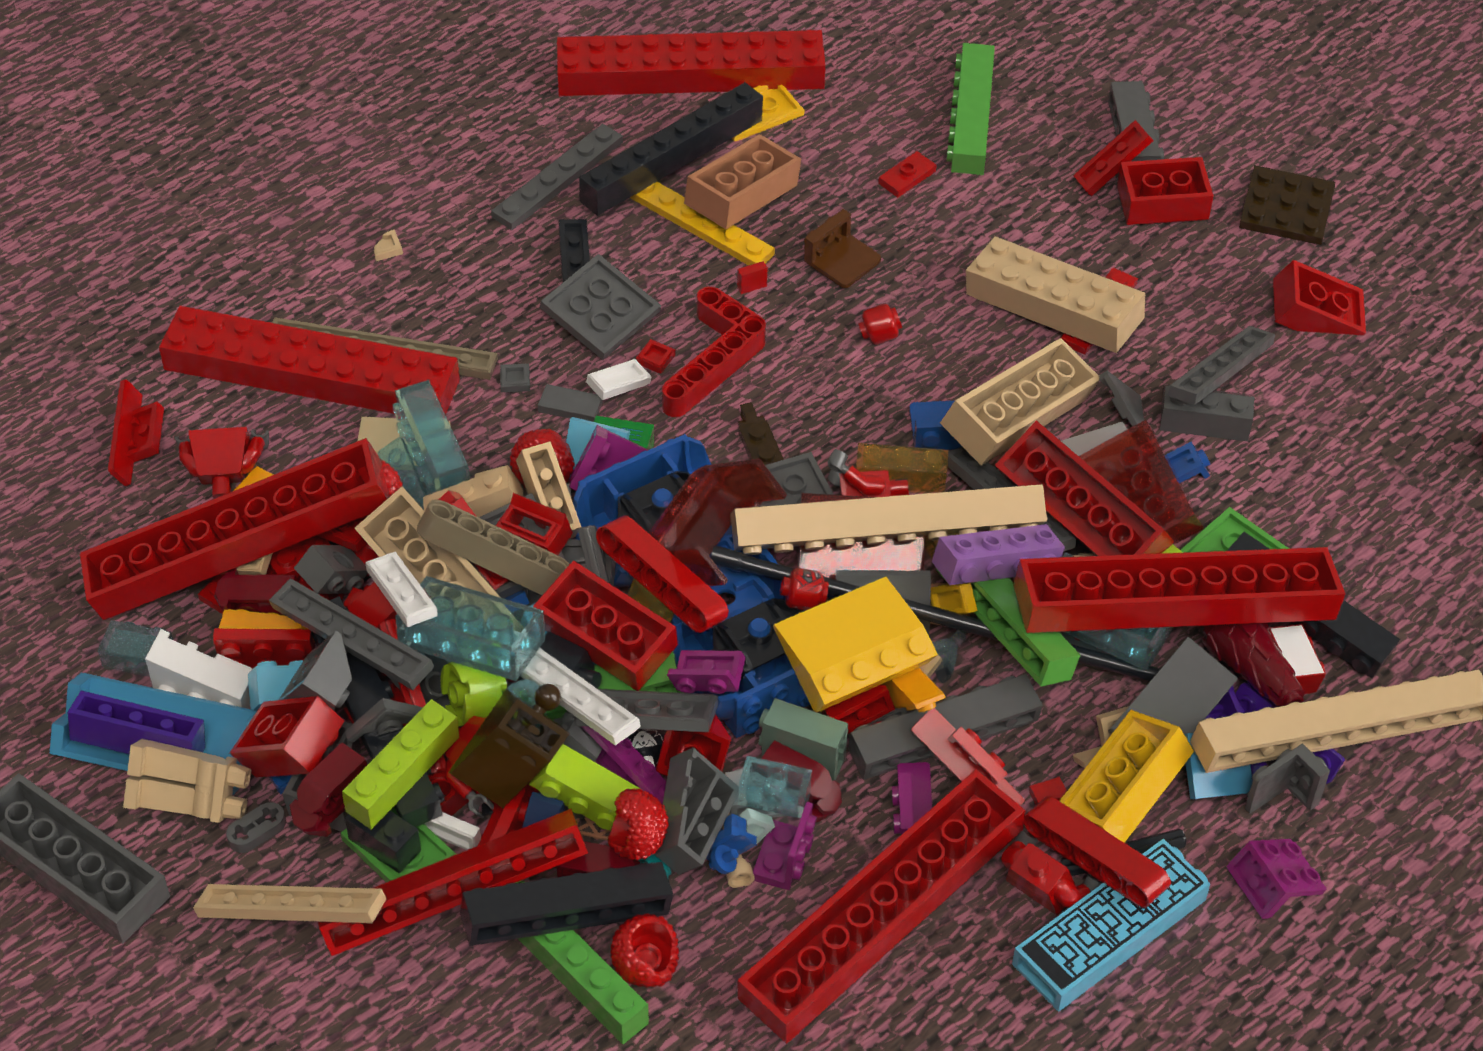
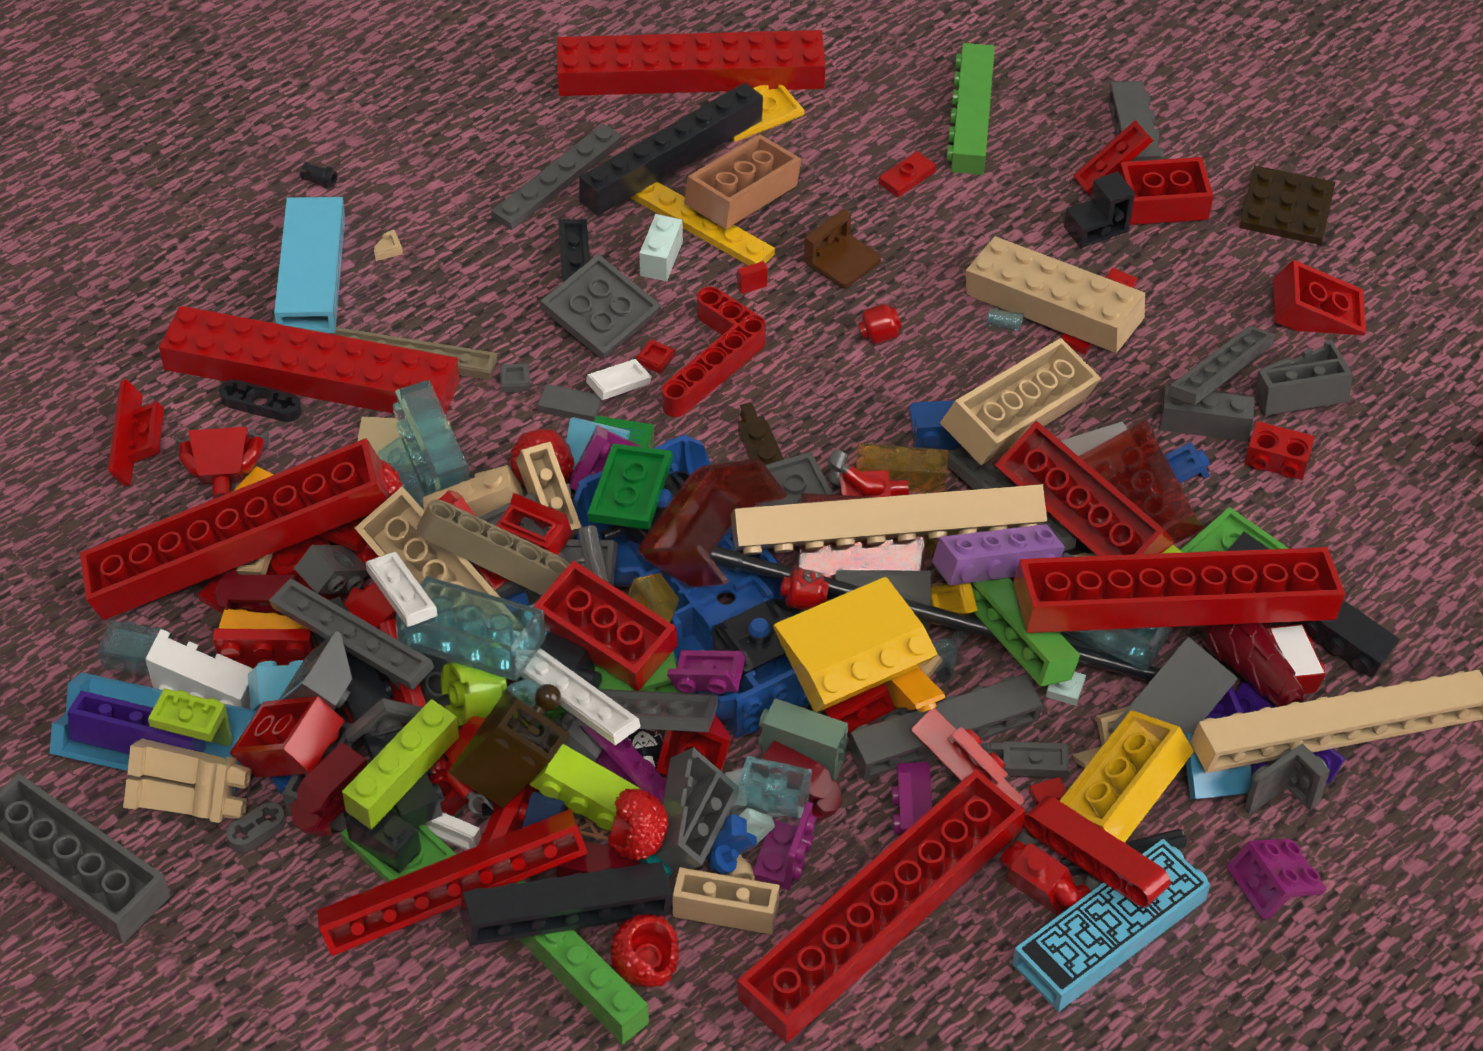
tan plate [193,884,386,923] -> none
red beam [596,515,729,633] -> none
dark grey tile [1099,370,1146,441] -> none
none -> lime bracket [148,688,233,746]
none -> black beam [219,380,302,422]
none -> medium azure brick [274,197,345,333]
none -> black pin [300,162,338,188]
none -> green plate [587,444,673,529]
none -> light aqua brick [639,214,683,281]
none -> tan brick [673,867,780,935]
none -> dark grey hinge [980,741,1069,778]
none -> clear light blue pin [986,306,1024,331]
none -> light aqua plate [1046,672,1086,706]
none -> black brick [1064,172,1135,249]
none -> red brick [1244,421,1315,480]
none -> dark grey wedge [1255,339,1353,415]

